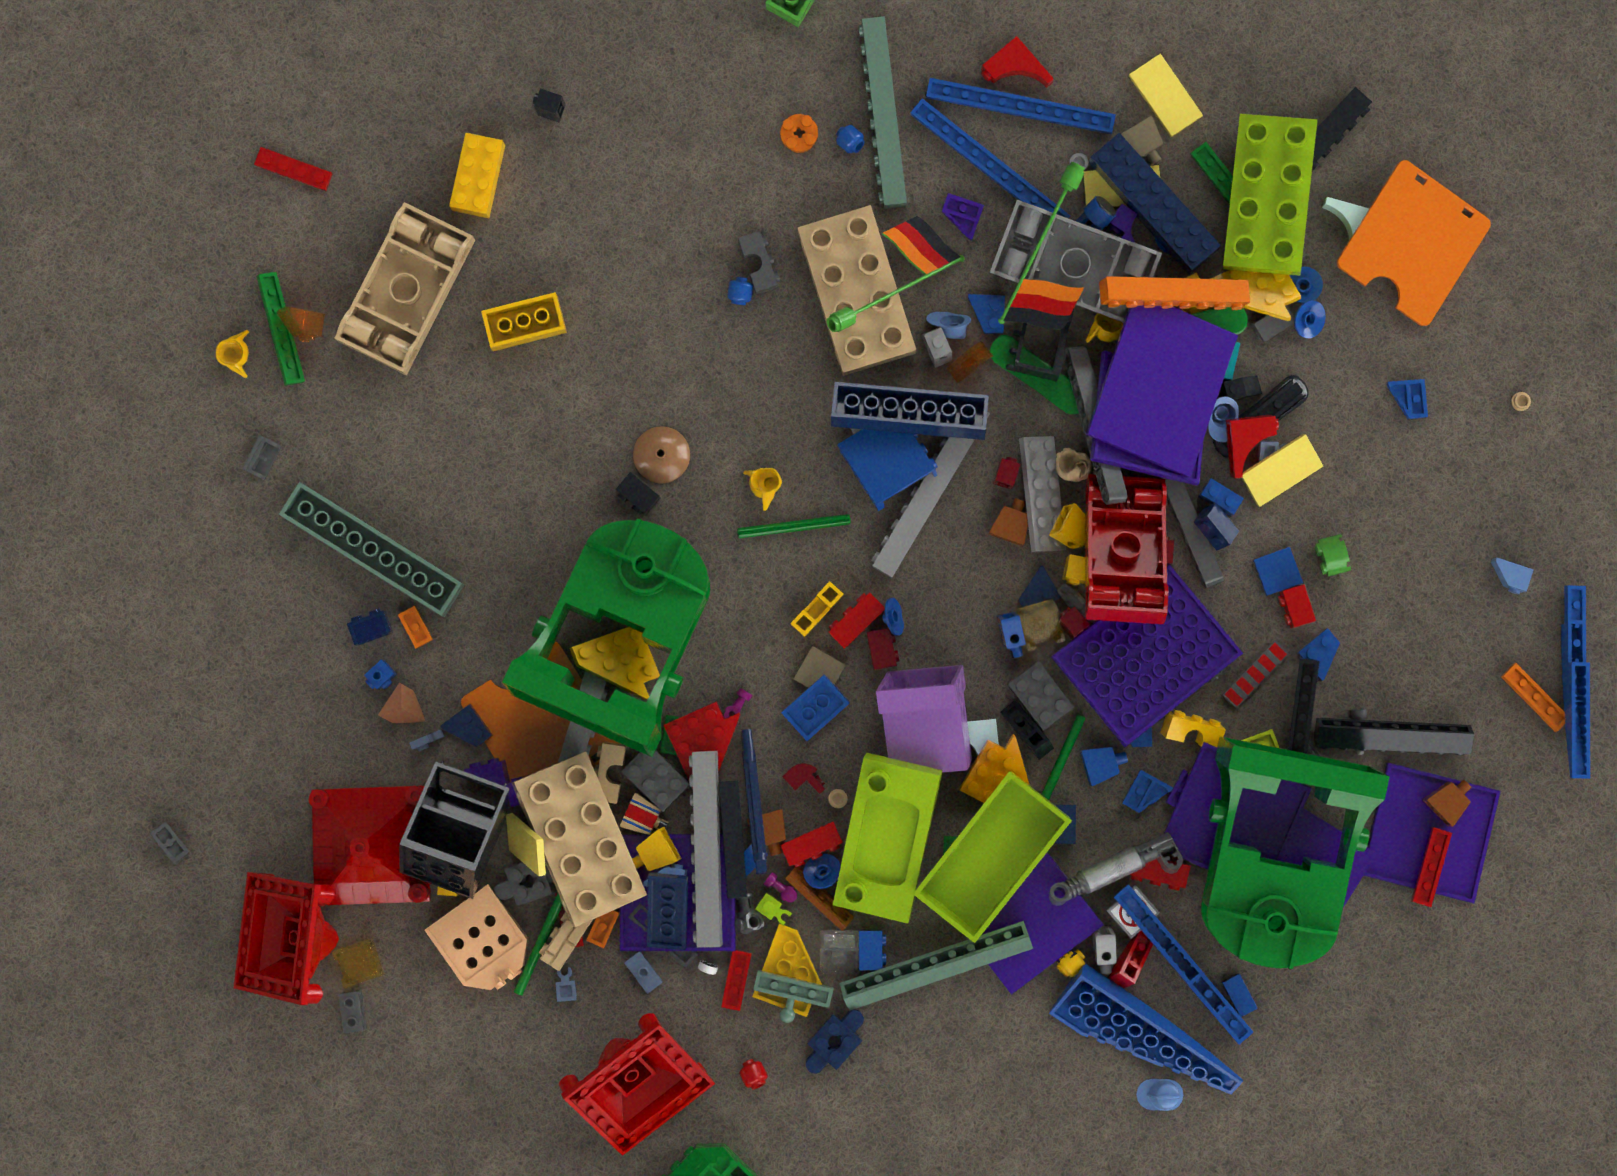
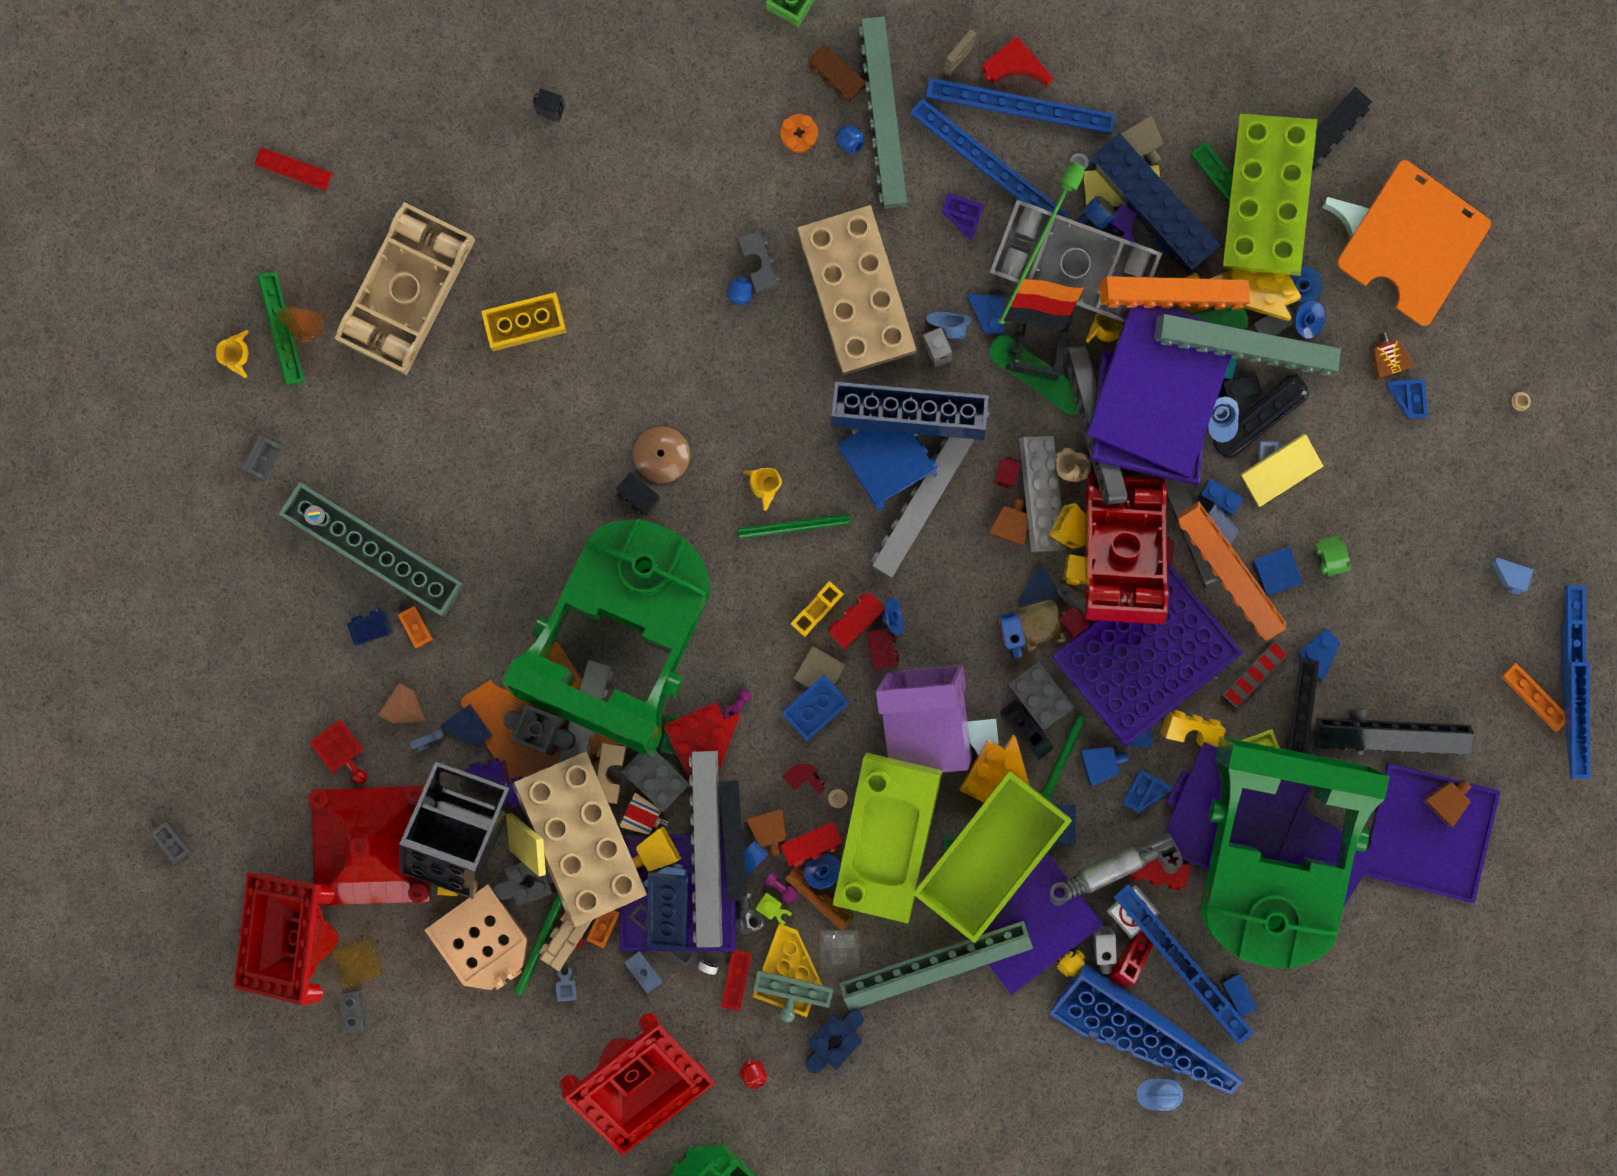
blue brick [364,659,397,690] -> none
yellow brick [449,133,505,218] -> none
yellow wing [570,627,660,700] -> none
dark blue piece [741,729,767,874] -> none
flag [827,216,965,332] -> none
blue brick [858,930,886,970] -> none
clear orange slope [947,341,993,383] -> none
light yellow tile [1129,53,1203,137] -> none
red arch [1225,415,1279,479] -> none
red brick [1278,584,1316,628] -> none
red plate [1411,827,1452,907] -> none
none -> light grey tile [304,505,325,525]
none -> red plate [309,719,368,785]
none -> dark grey brick [503,704,576,756]
none -> reddish brown brick [809,44,865,103]
none -> dark tan tile [943,29,976,77]
none -> sand green brick [1154,314,1341,376]
none -> orange brick [1178,501,1286,641]
none -> torso [1370,332,1414,381]

